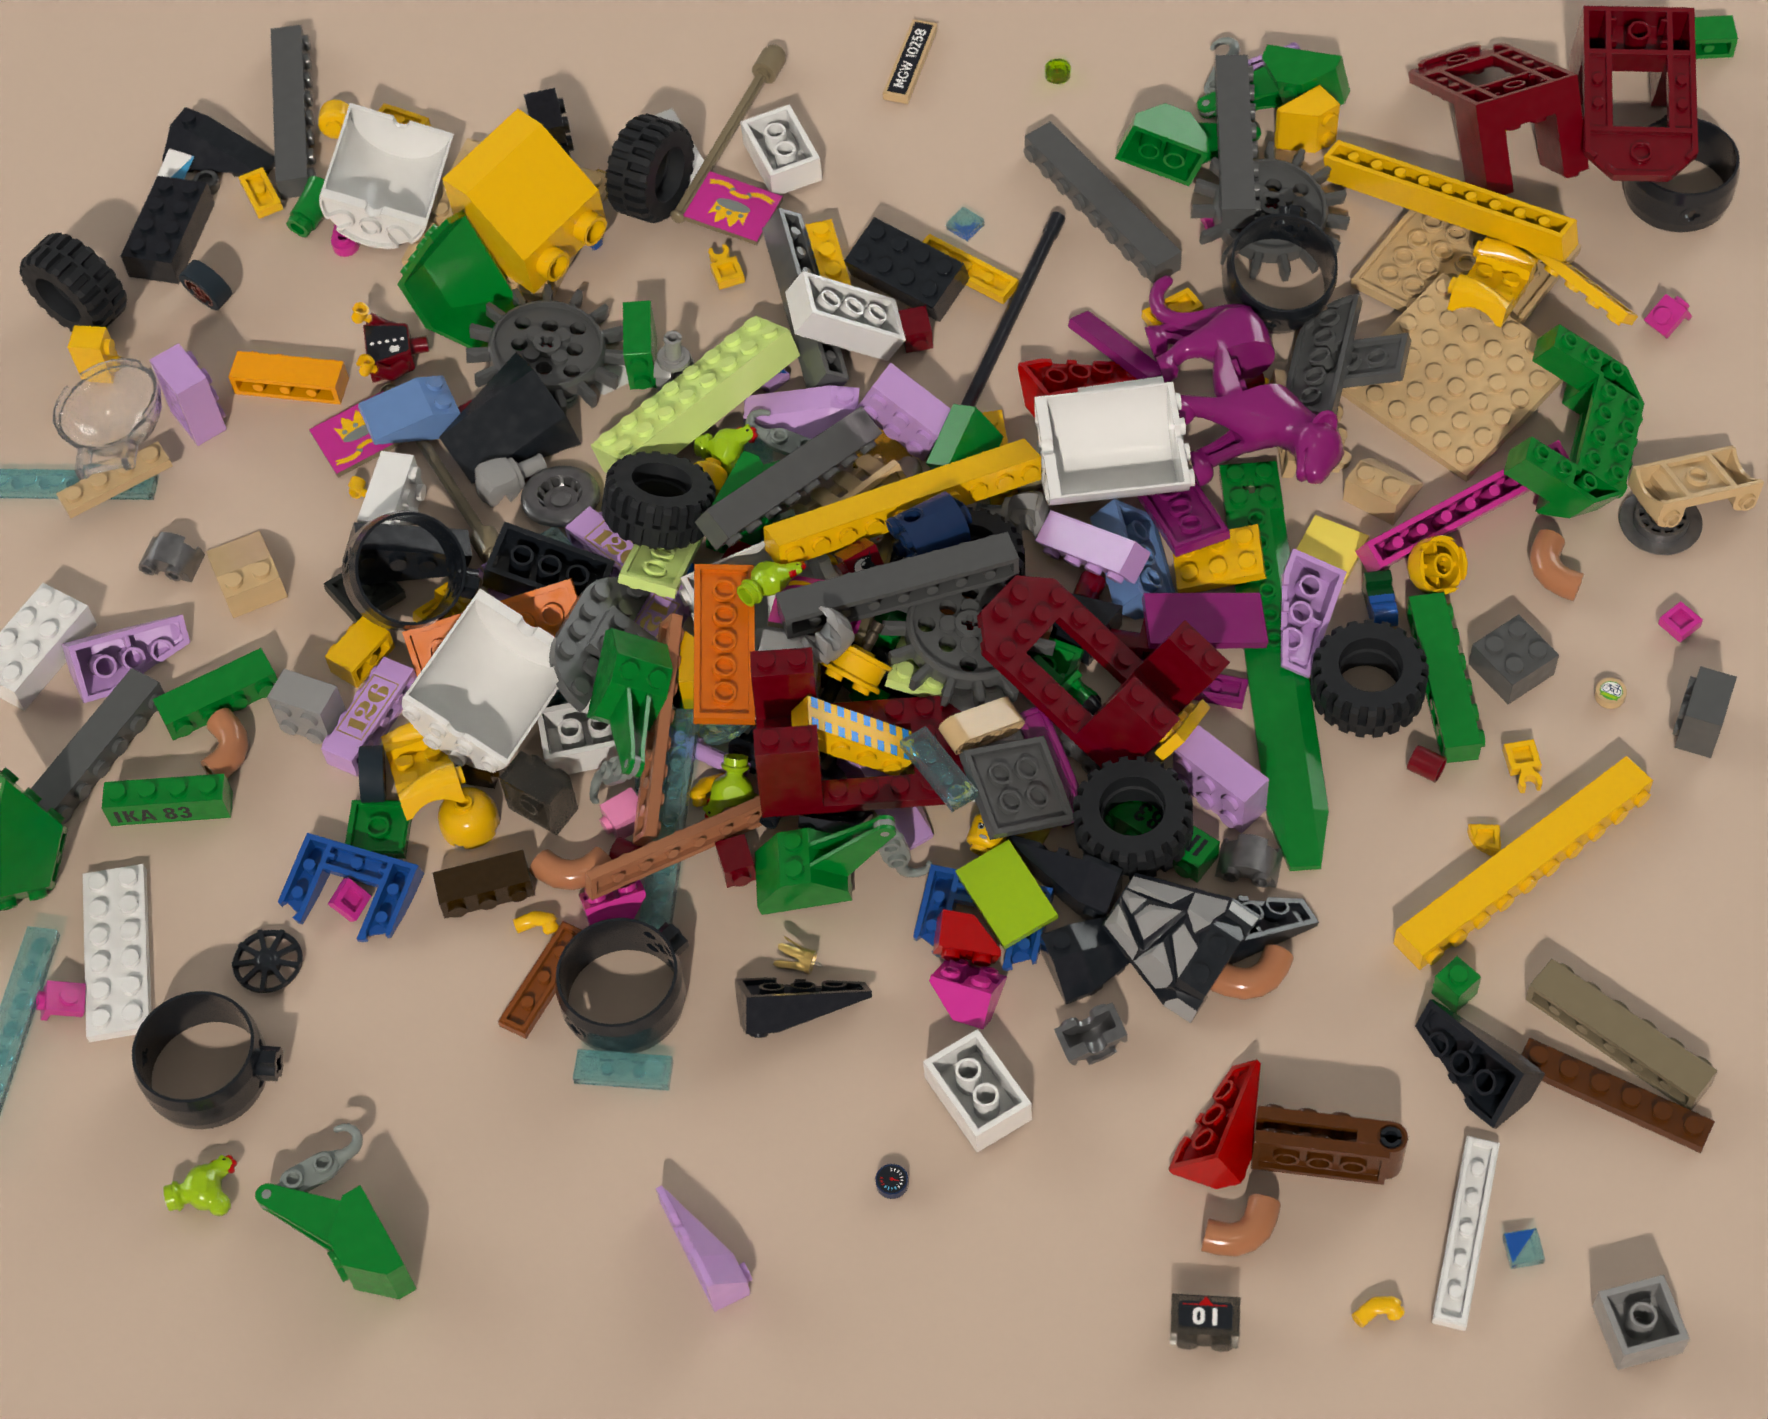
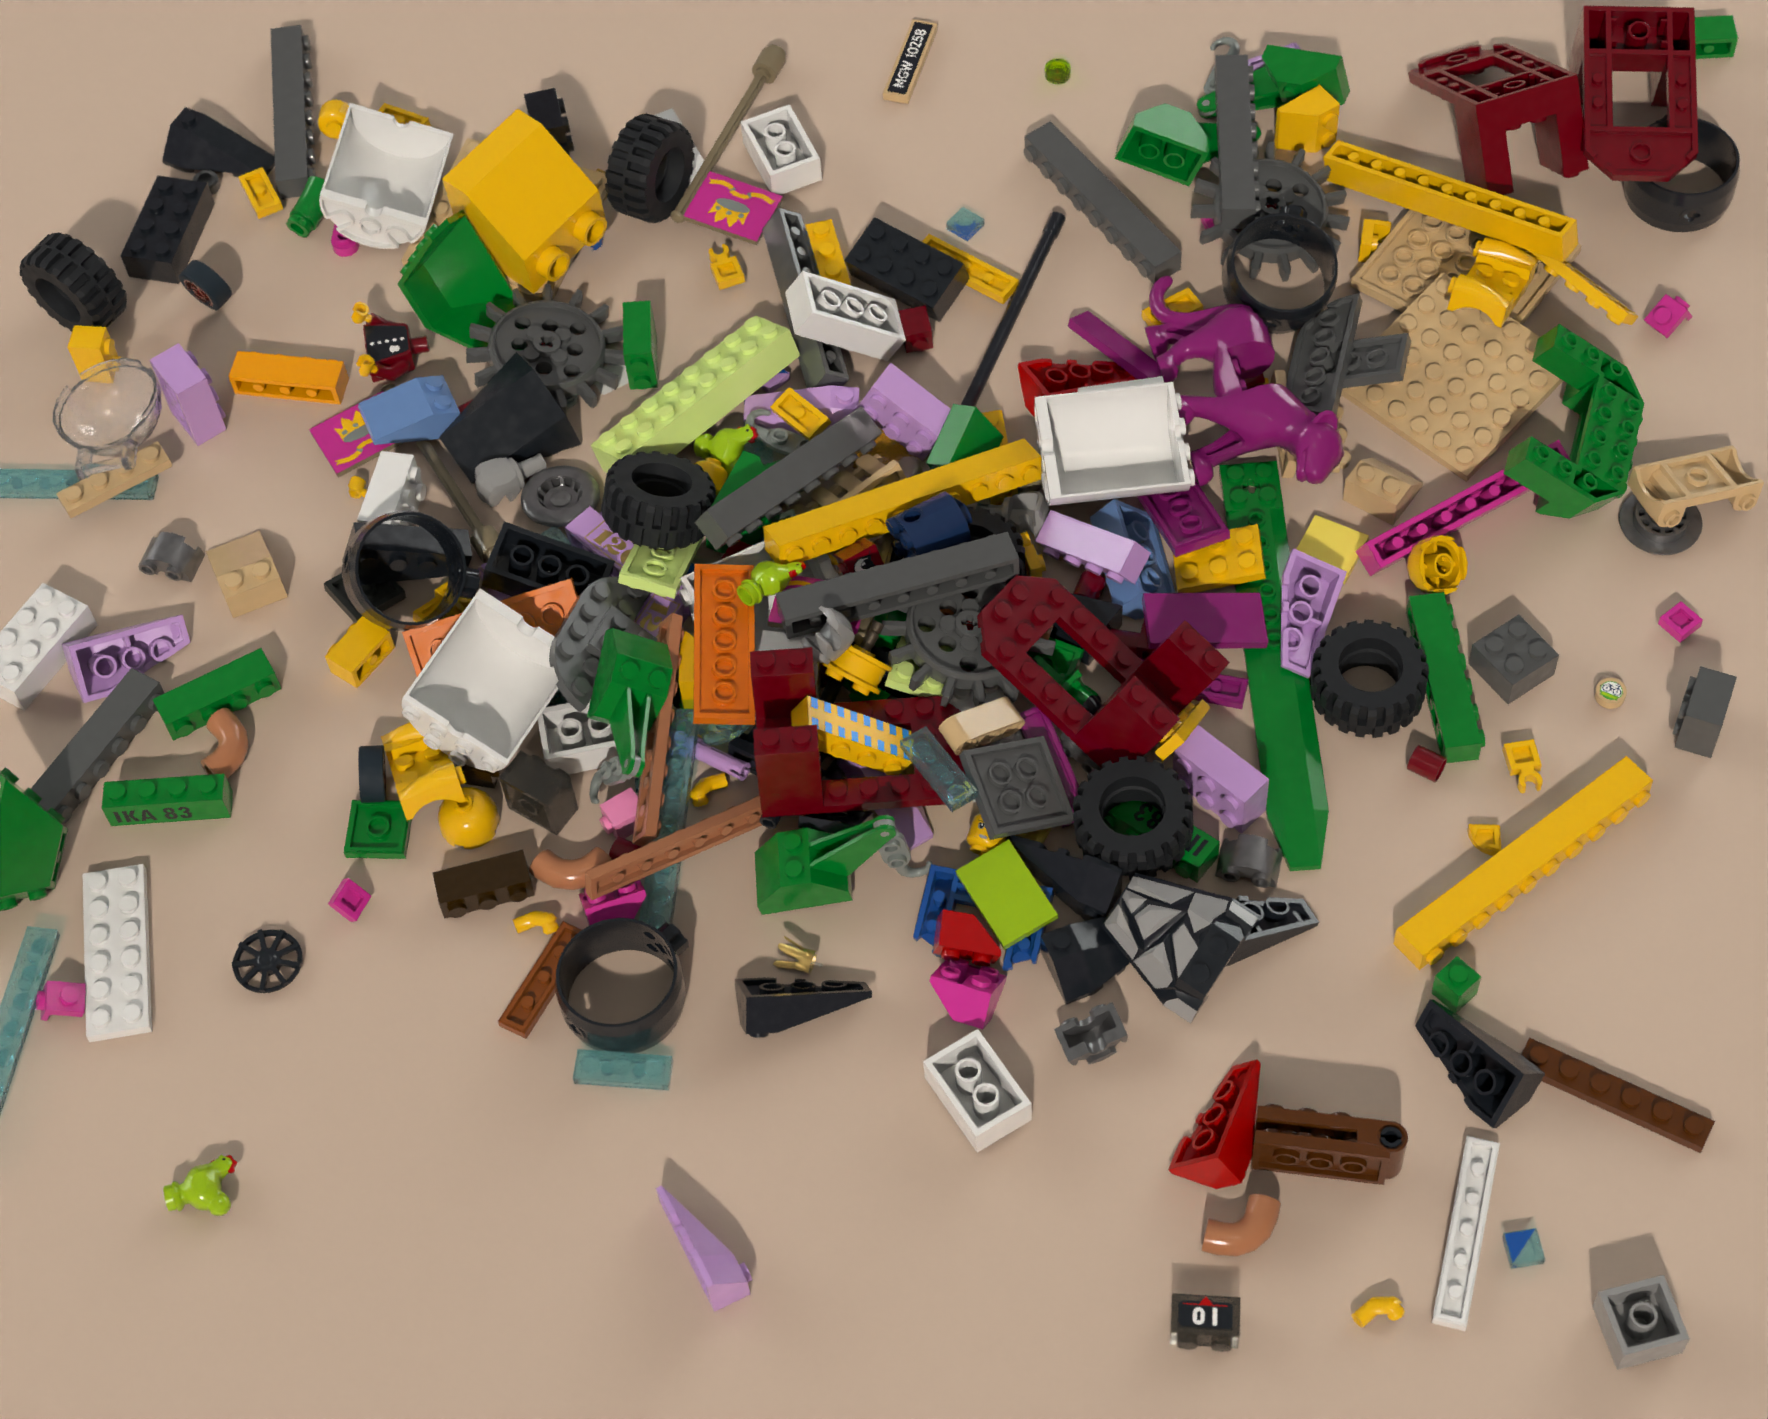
black cylinder [132,991,284,1129] -> none
white sticker [151,149,194,189] -> none
green slope [255,1123,417,1299] -> none
light grey brick [267,669,346,744] -> none
blue wedge [278,833,424,943] -> none
lavender brick [321,657,417,777] -> none
light grey piece [653,331,694,392] -> none
lime animal [702,754,759,818] -> none
dark red brick [715,834,756,888] -> none
tile [875,1164,909,1199] -> none
nougat cylinder [1211,944,1294,1000] -> none
leg [1361,570,1399,627] -> none
dark tan brick [1525,959,1718,1110] -> none
nougat cylinder [1530,529,1584,602] -> none
none -> yellow plate [770,387,831,441]
none -> yellow plate [1019,531,1046,577]
none -> yellow bracket [1358,218,1391,262]

